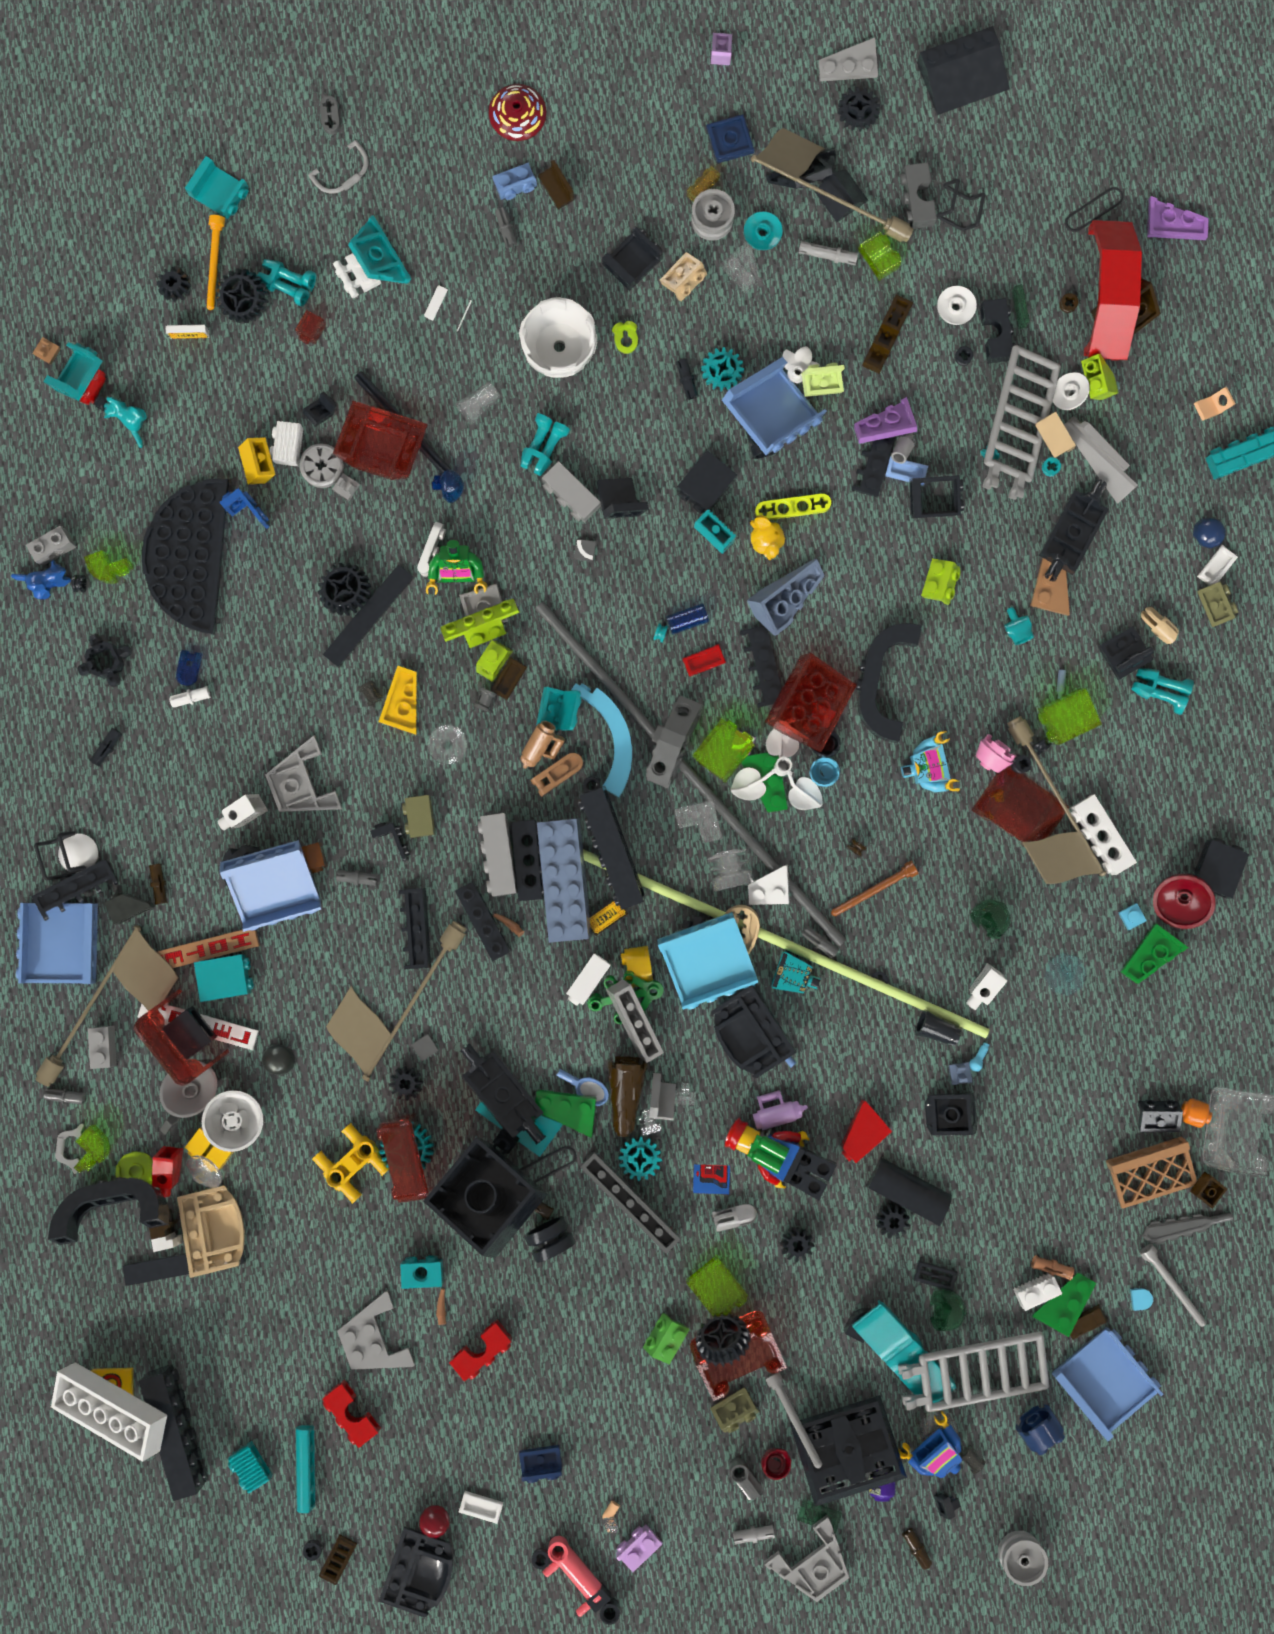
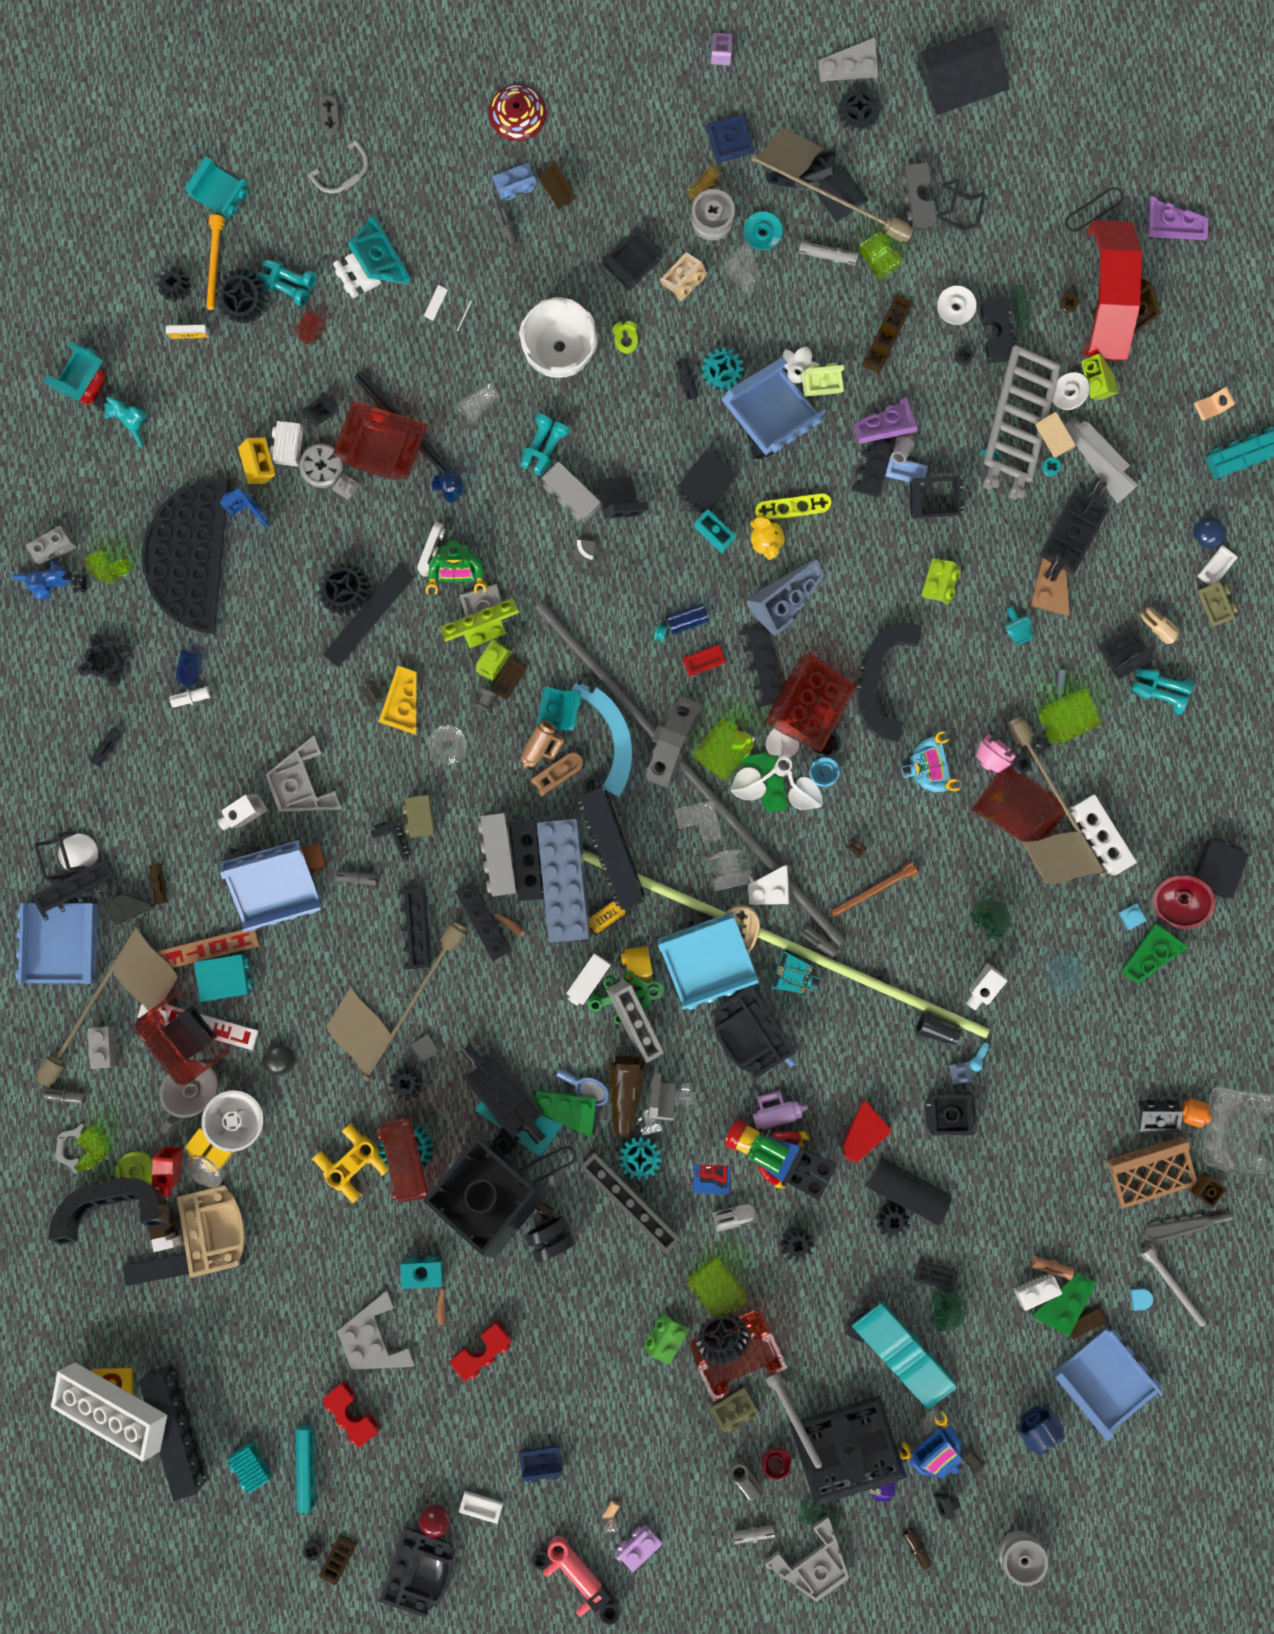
medium nougat tile [32,337,61,365] -> none
light grey bar [898,1332,1049,1412] -> none

